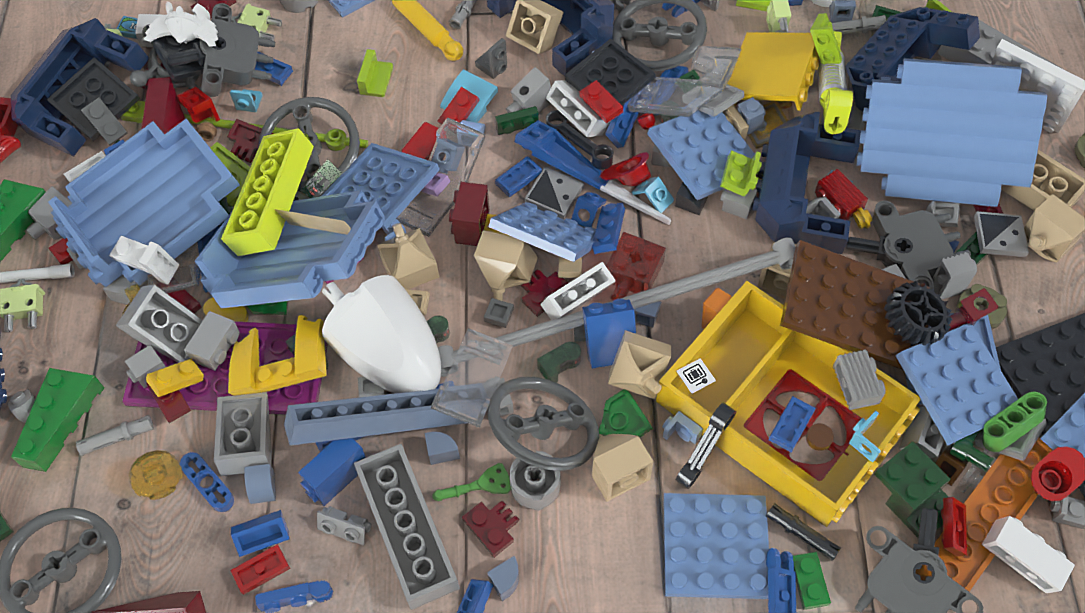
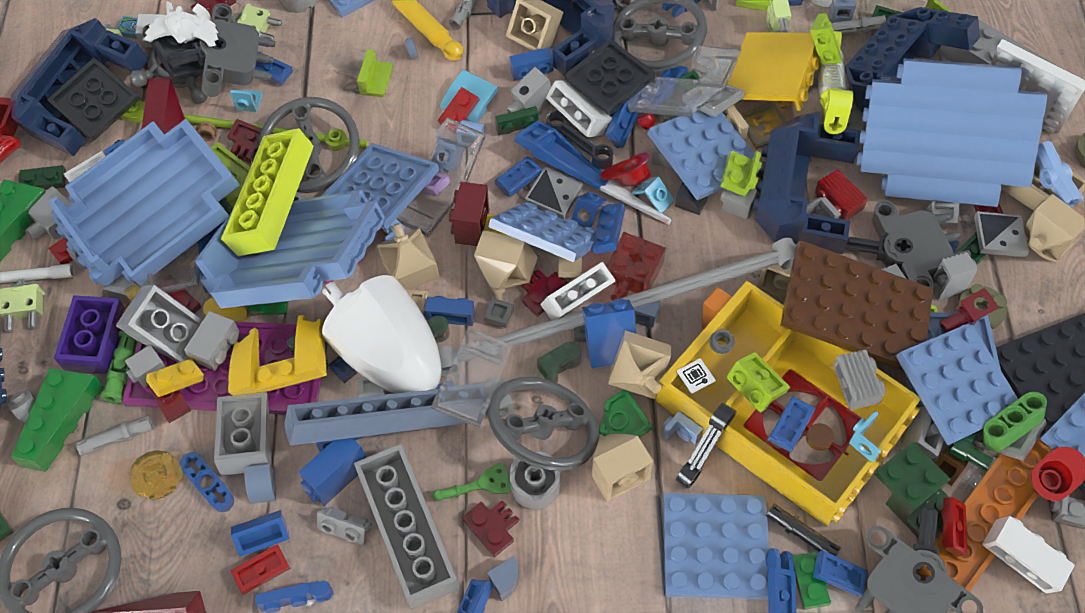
dark grey plate [81,98,128,146] -> none
white bracket [109,236,179,285] -> none
red panel [177,87,220,123] -> none
tan sticker [275,209,351,235] -> none
clear green leg [301,159,342,198] -> none
red panel [401,122,447,161] -> none
sand blue brick [425,432,460,465] -> none
dark grey bracket [475,38,507,79] -> none
red plate [579,80,623,123] -> none
sand blue brick [738,97,767,135] -> none
yellow plate [853,207,873,229] -> none
black gear [884,281,953,346] -> none
none -> dark green plate [18,165,66,190]
none -> dark purple brick [54,295,126,374]
none -> bright green piece [100,331,138,404]
none -> dark blue tile [328,356,358,384]
none -> sand blue tile [405,37,418,59]
none -> blue piece [425,296,475,326]
none -> blue piece [509,47,553,81]
none -> dark grey plate [709,329,735,354]
none -> lime bracket [727,352,790,412]
none -> blue plate [813,550,867,596]
none -> light blue piece [1036,141,1084,208]

